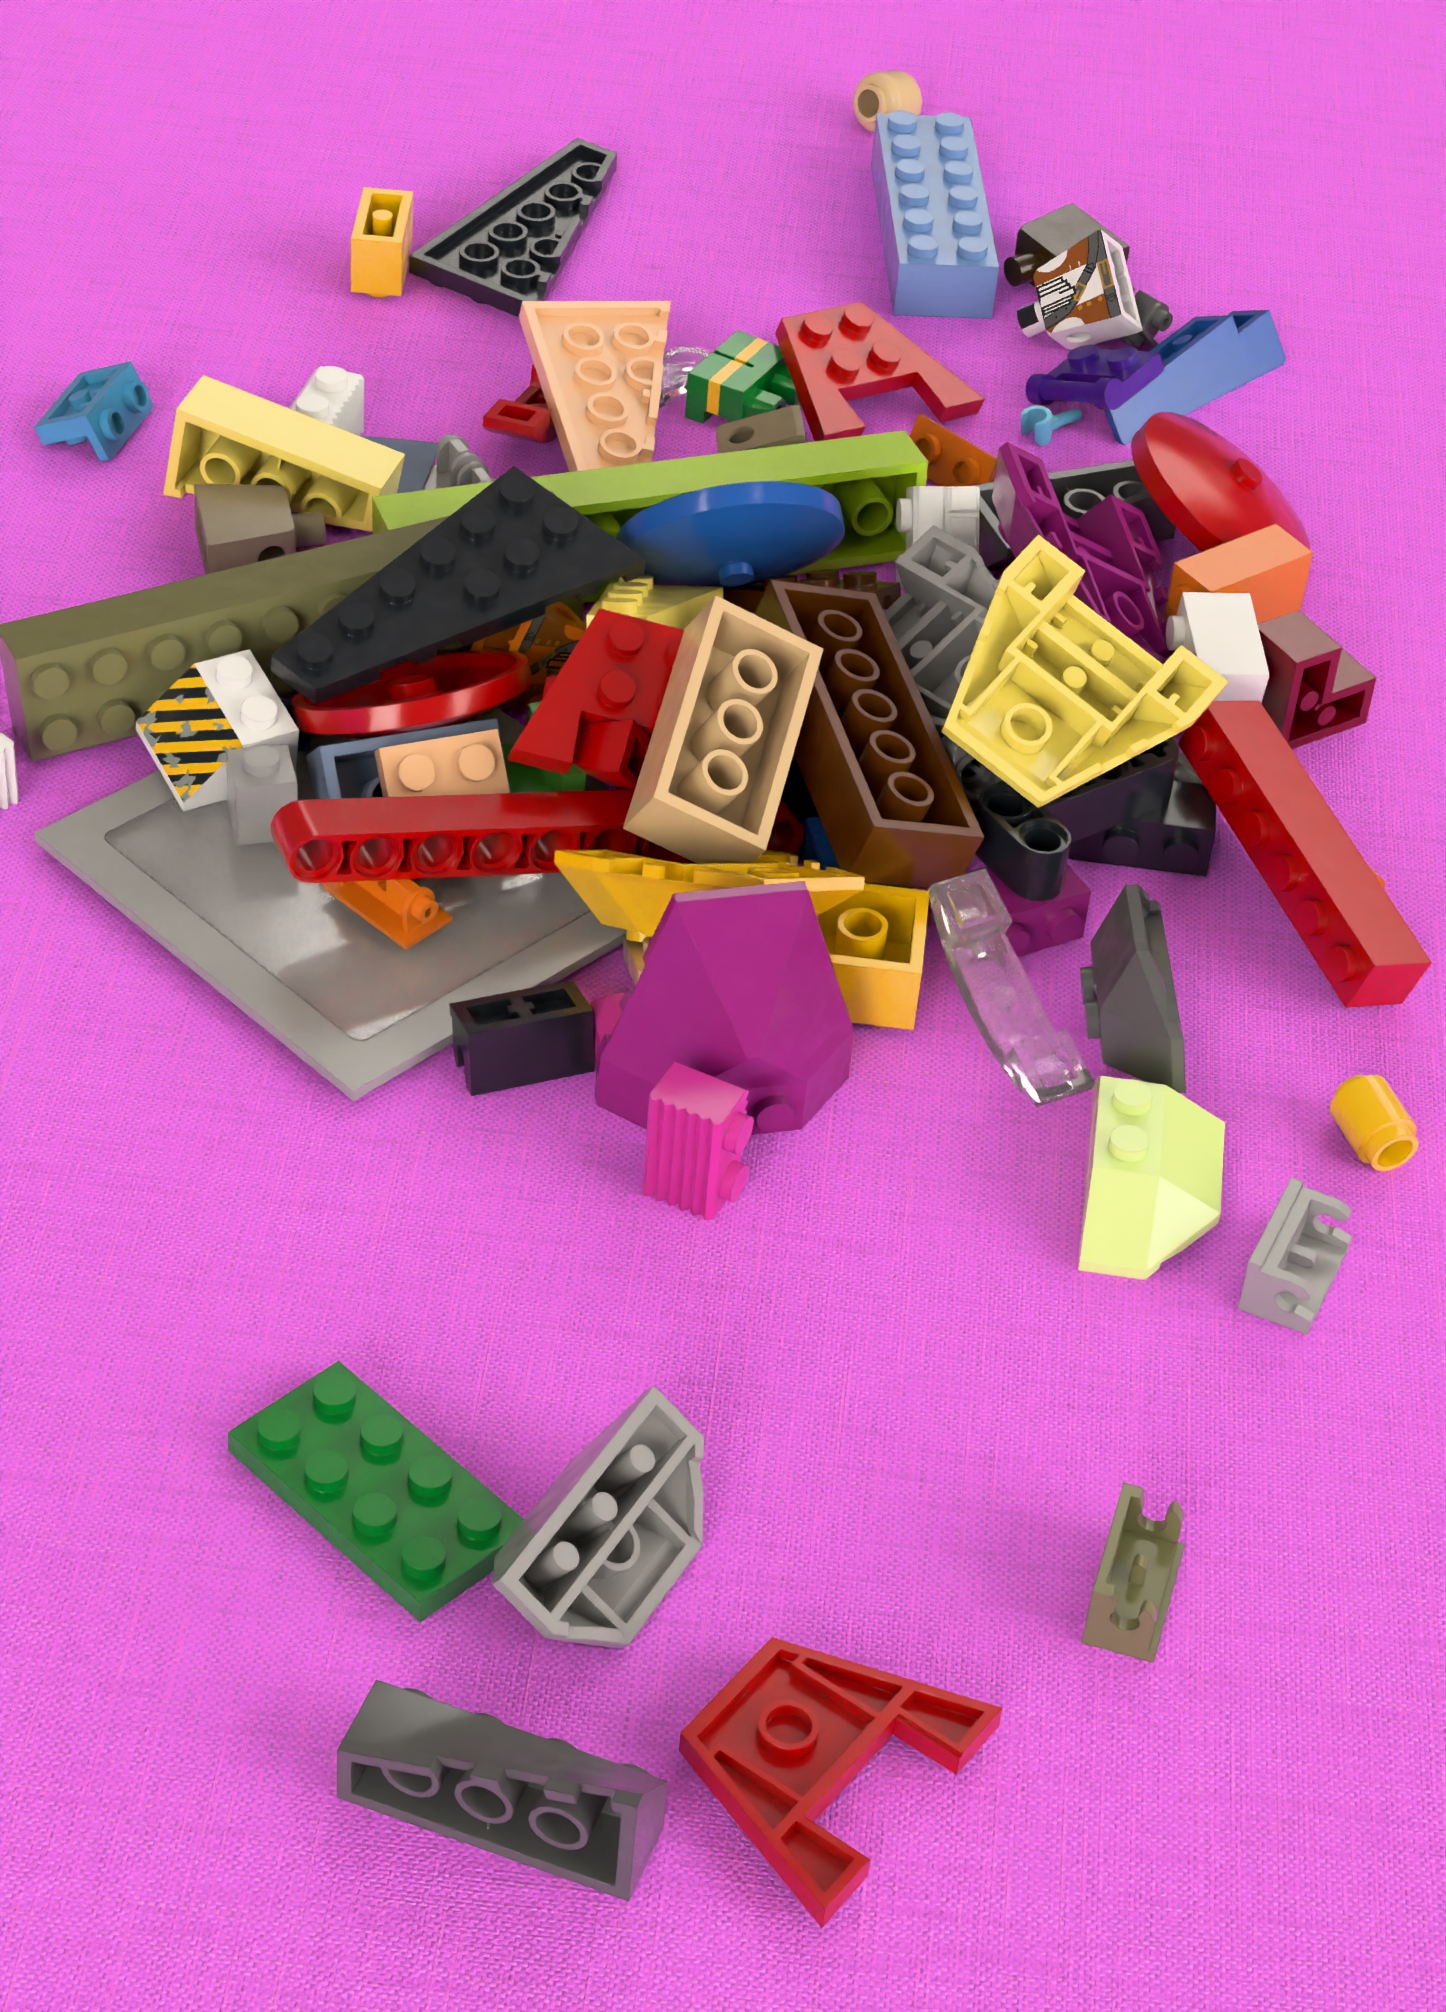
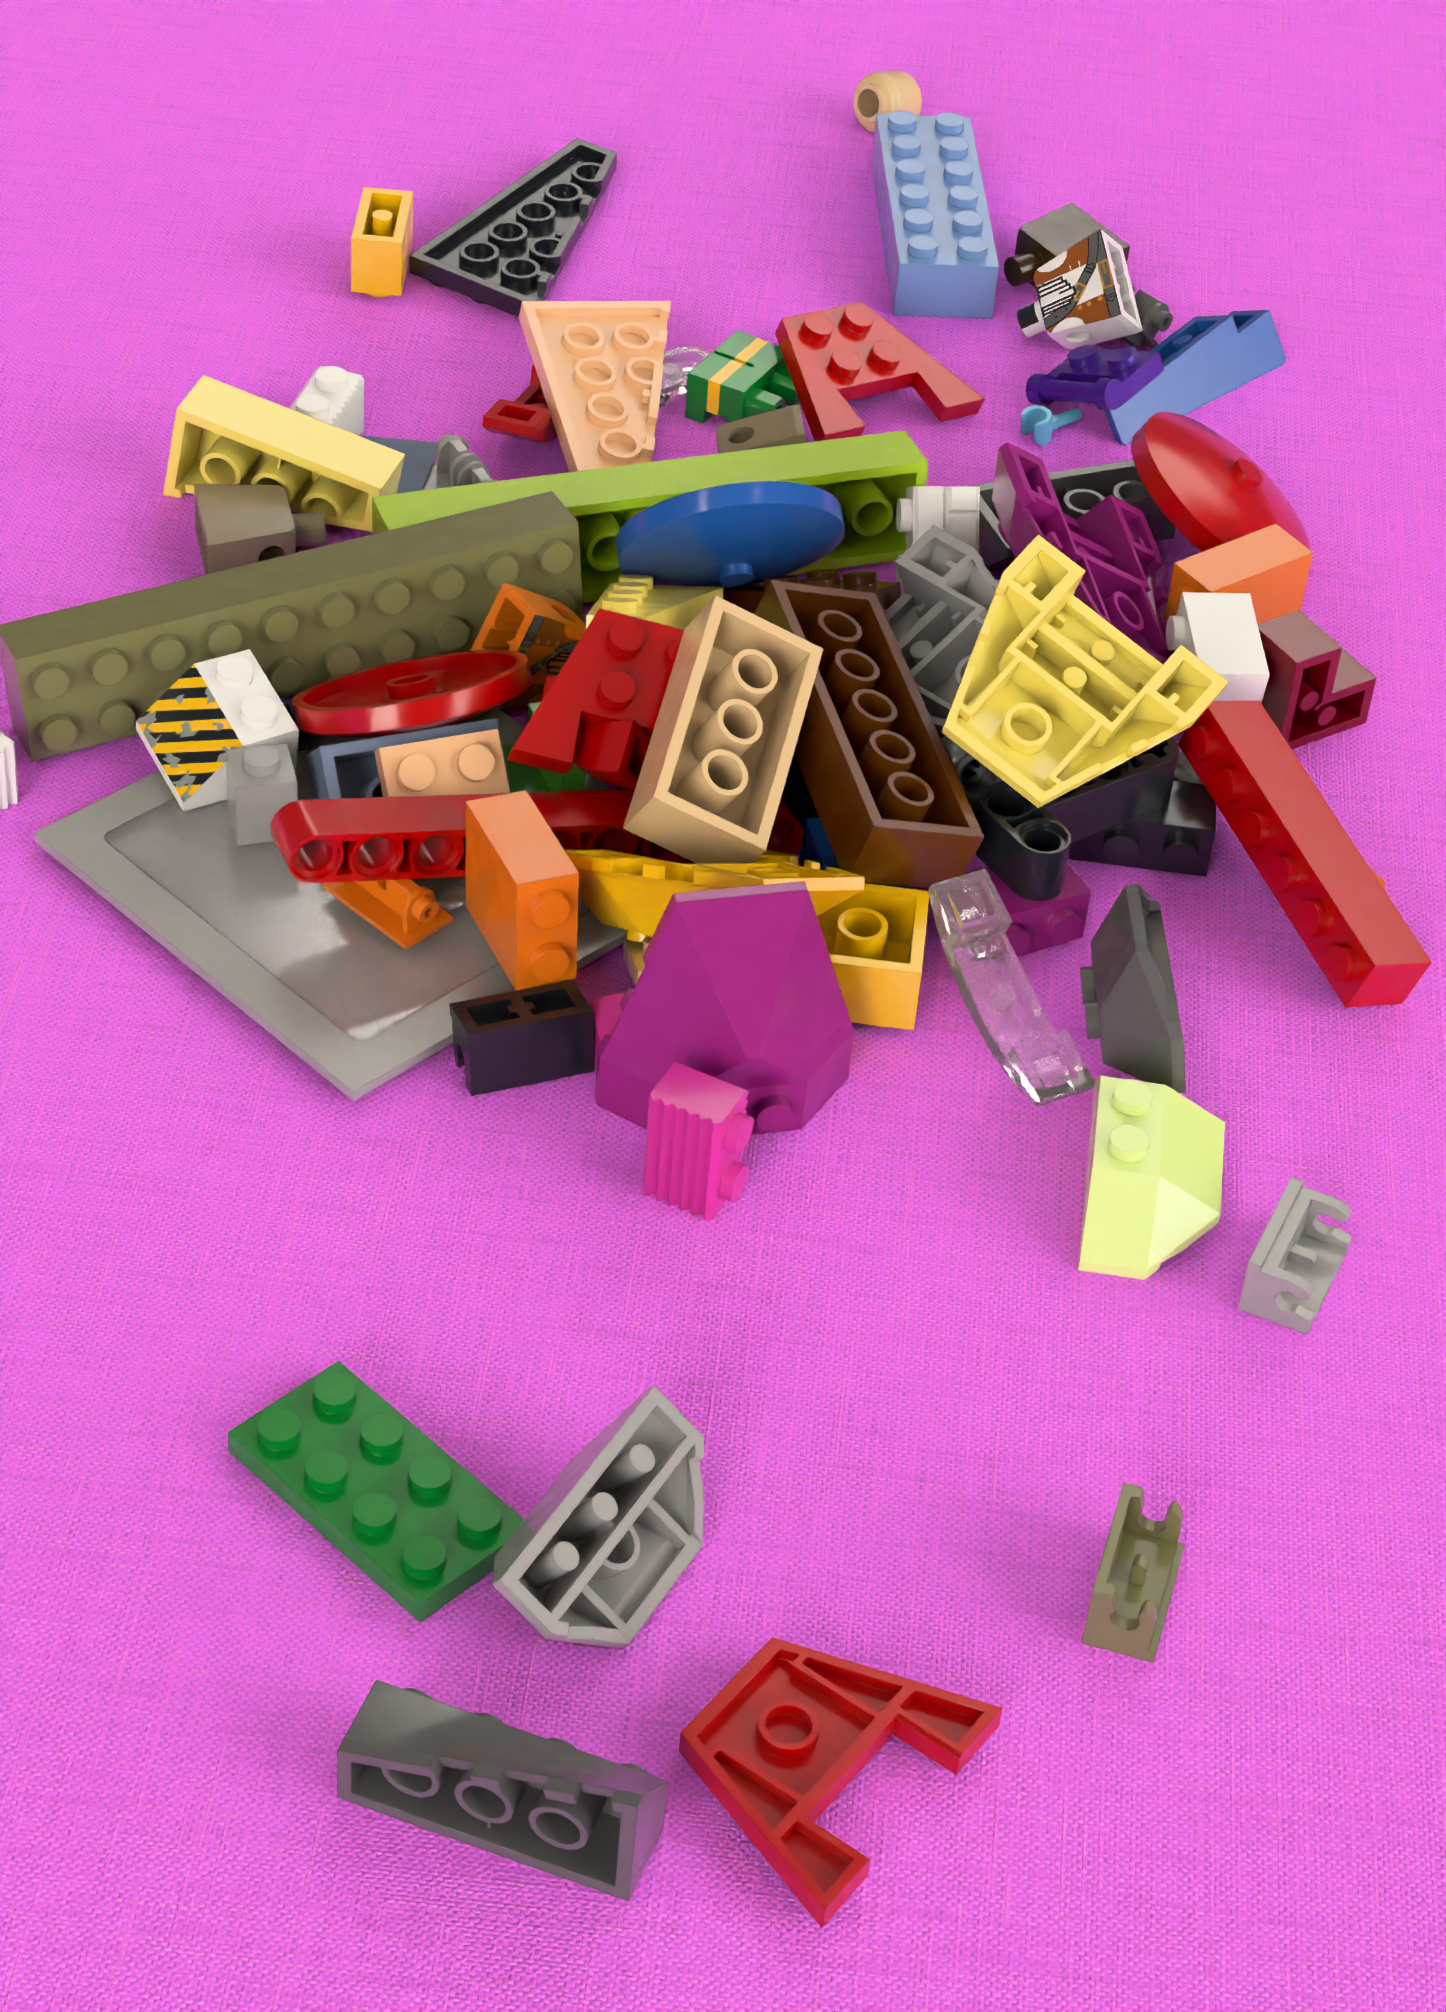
dark azure bracket [34,361,153,462] -> none
black wing [271,466,646,705] -> none
orange hinge [910,414,997,487] -> none
yellow brick [1330,1075,1419,1171] -> none
none -> orange brick [465,790,579,990]

